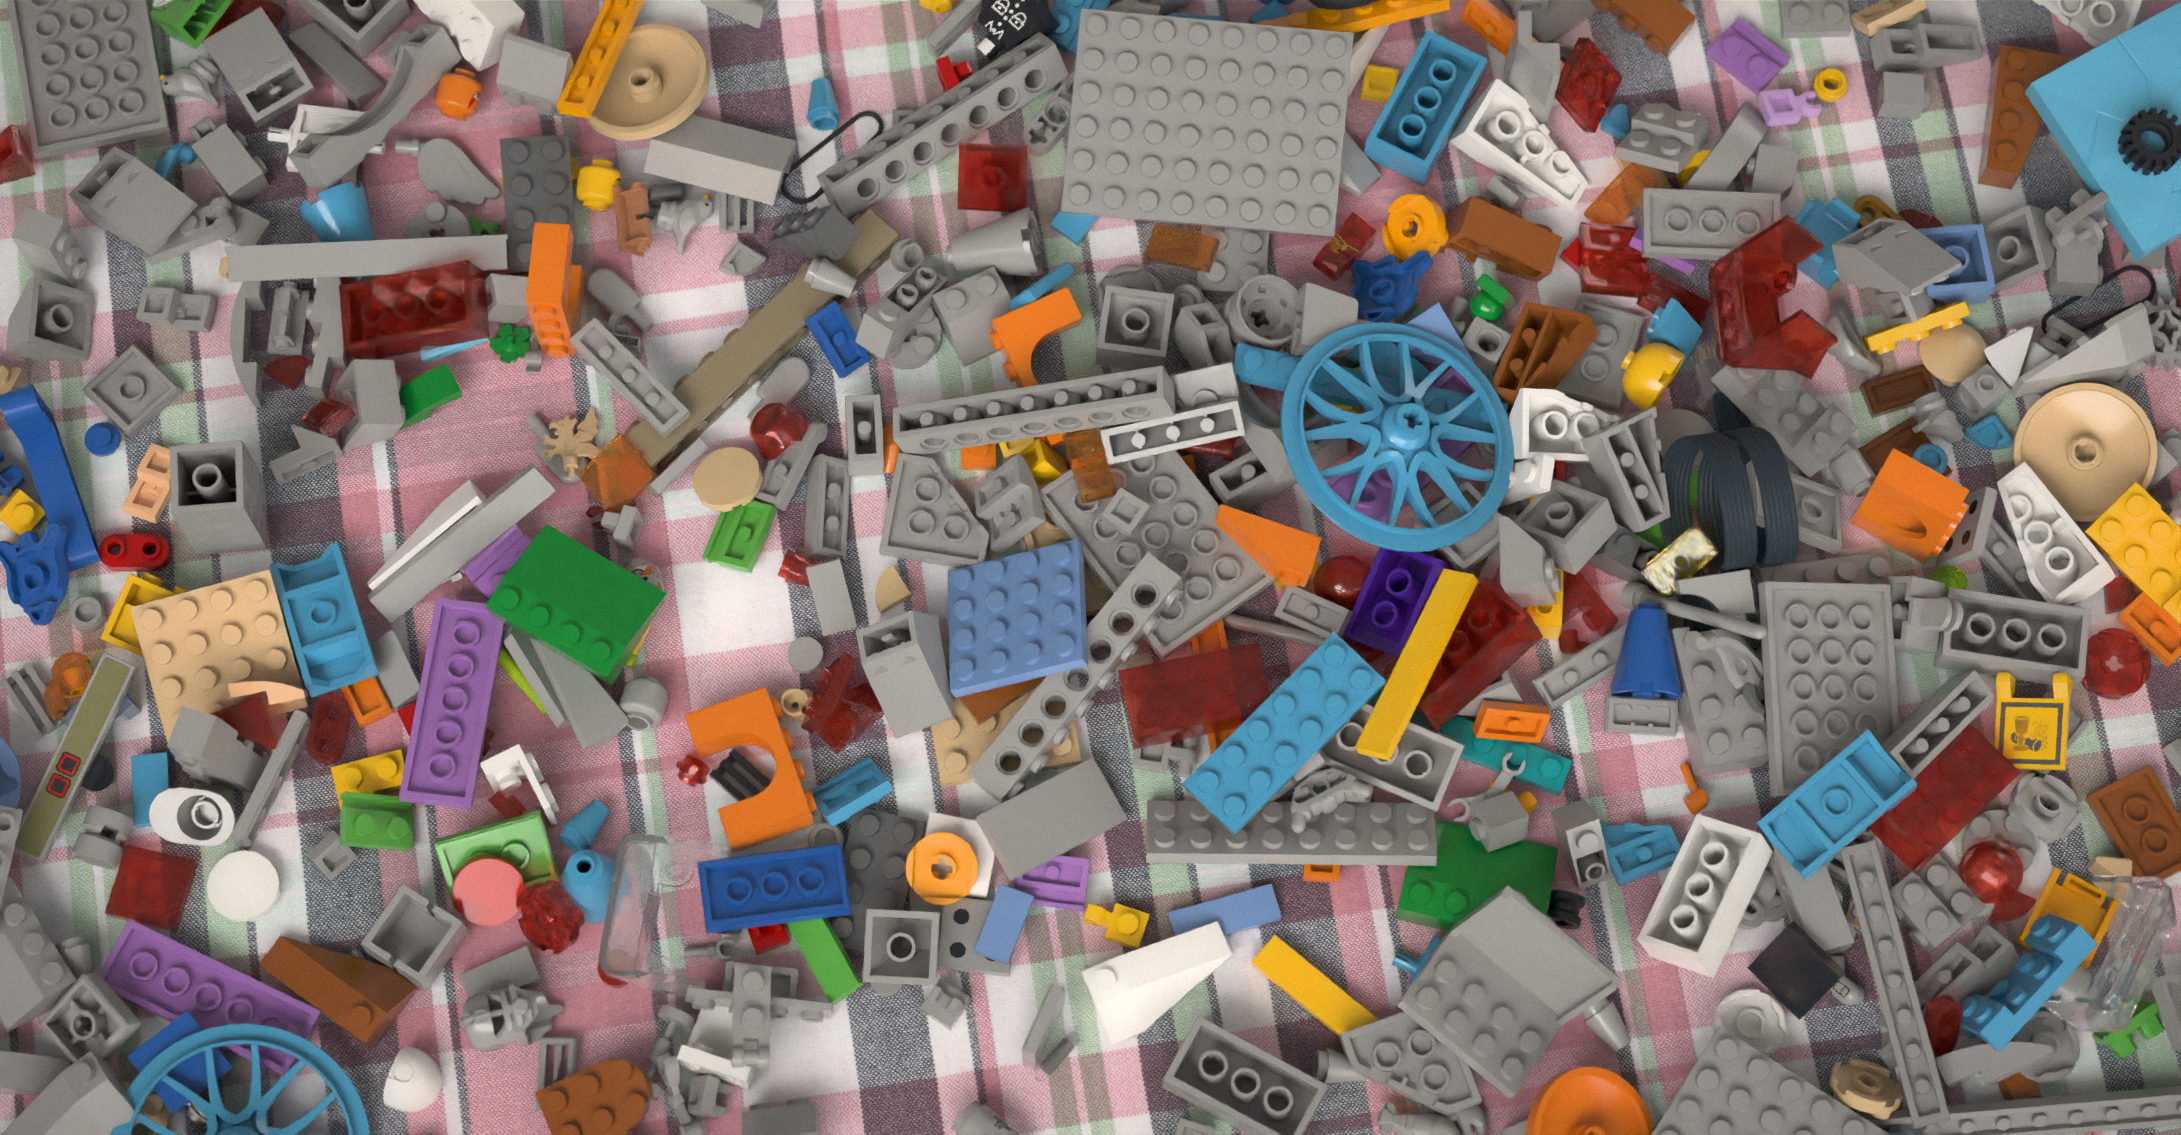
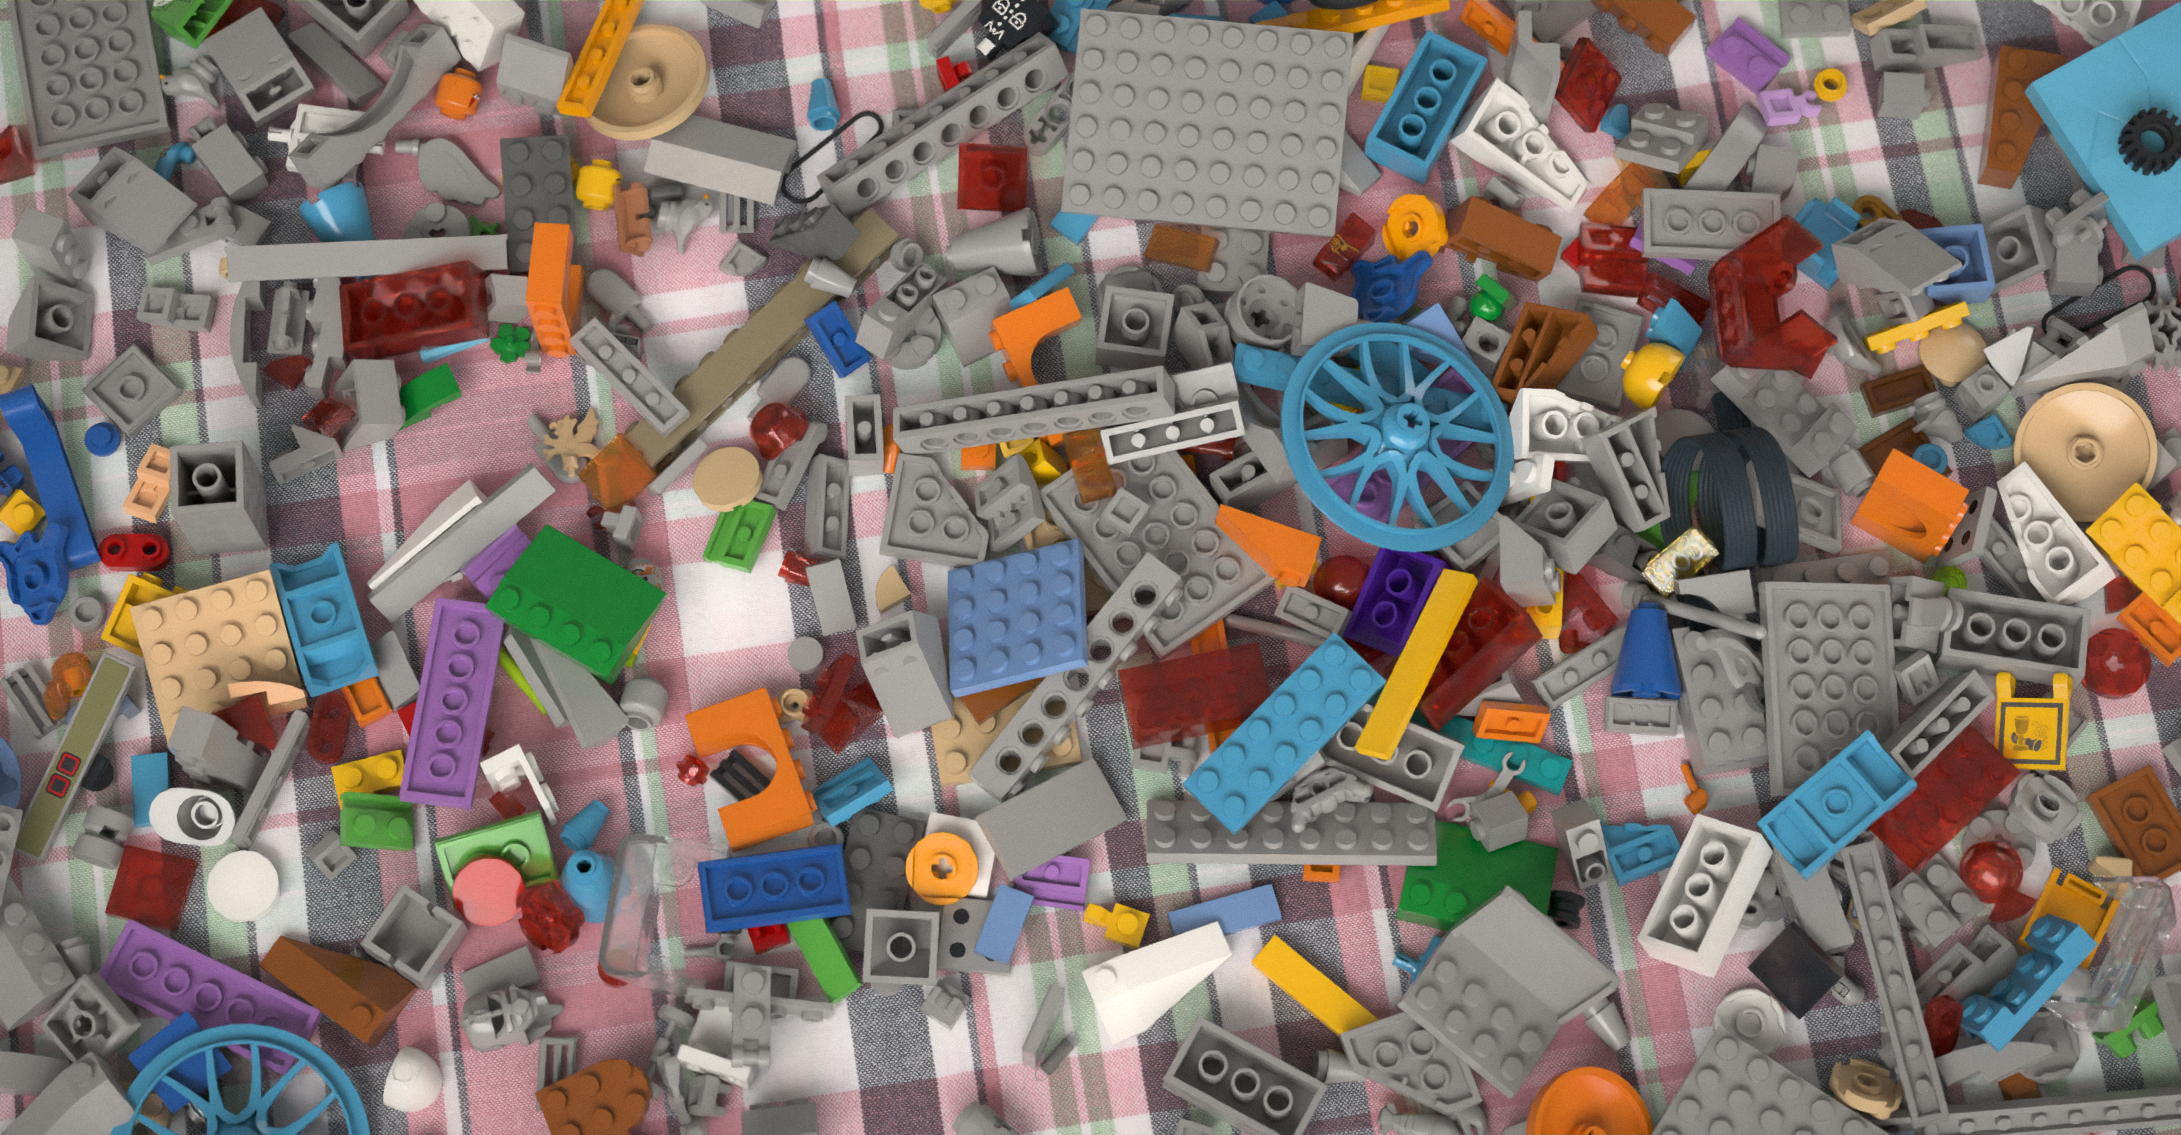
none -> light grey bracket [1892,649,1942,706]

